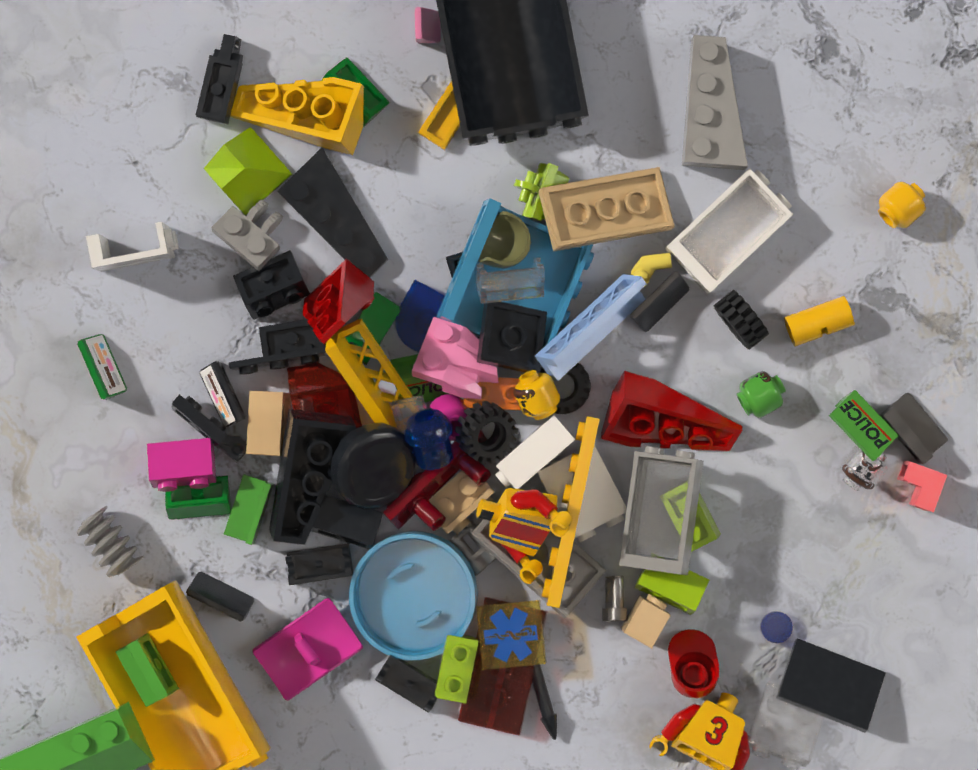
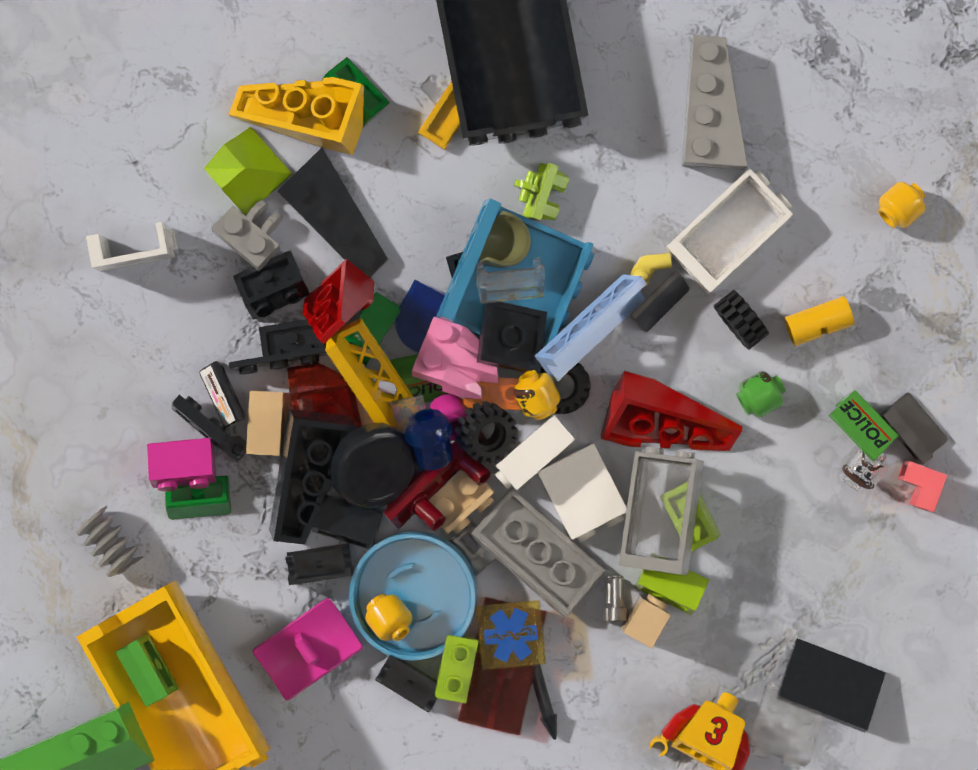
slope [77,334,127,400] -> none
black slope [186,572,254,622] -> none
black hinge [195,34,243,125] -> none
bright green panel [224,474,274,545] -> none
bright pink slope [415,7,441,43] -> none
torso [476,488,572,584] -> none
tan tile [538,167,675,252] -> none
yellow plate [542,416,600,608] -> none
red cap [668,629,719,699] -> none
clear blue tile [760,611,793,643] -> none
none -> yellow head [365,593,413,641]

